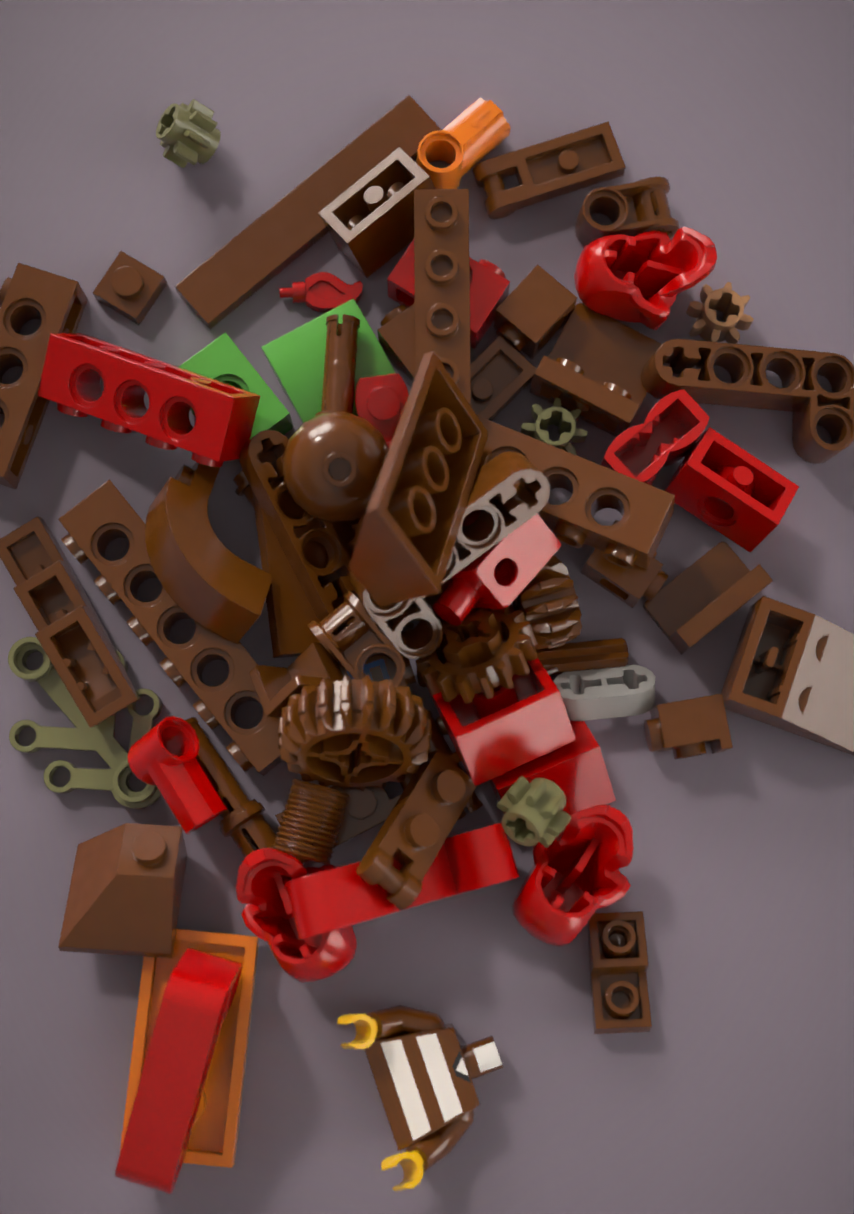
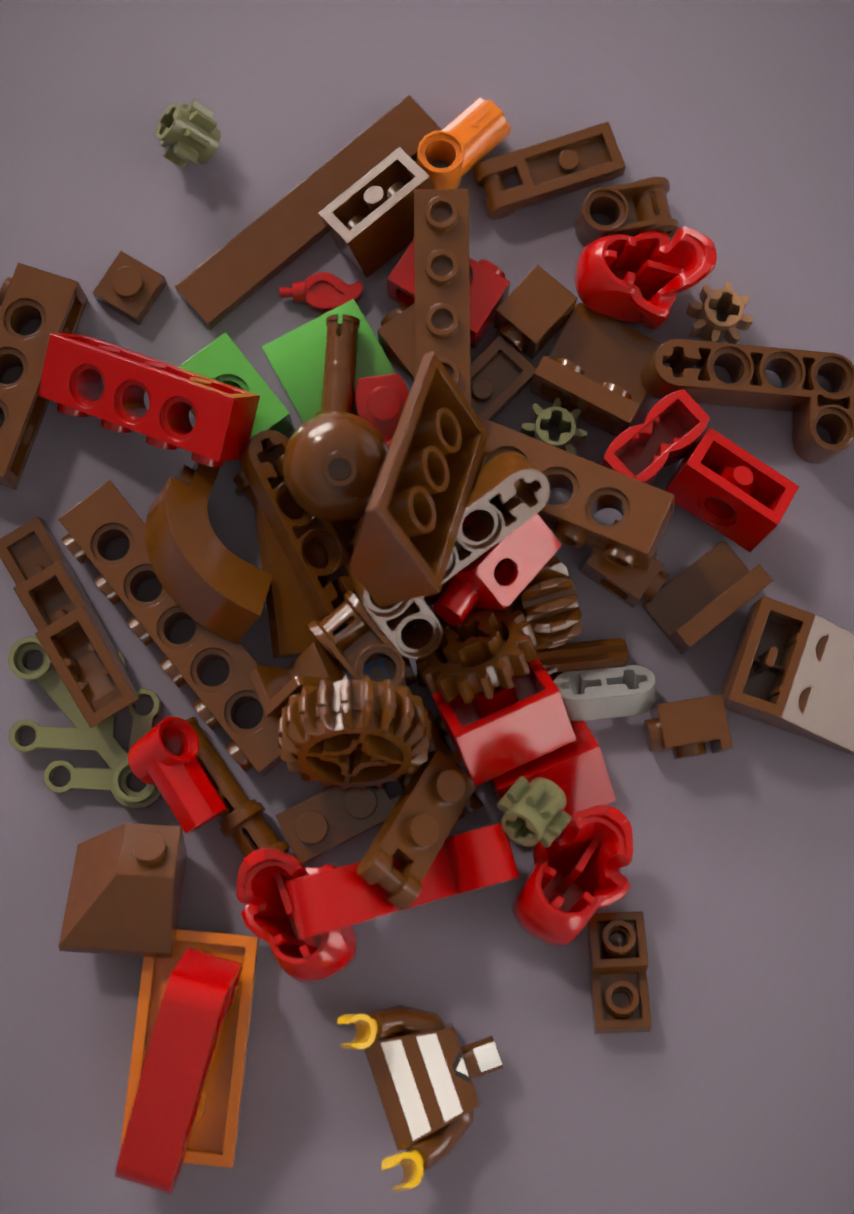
reddish brown piece [273,779,350,865] -> none

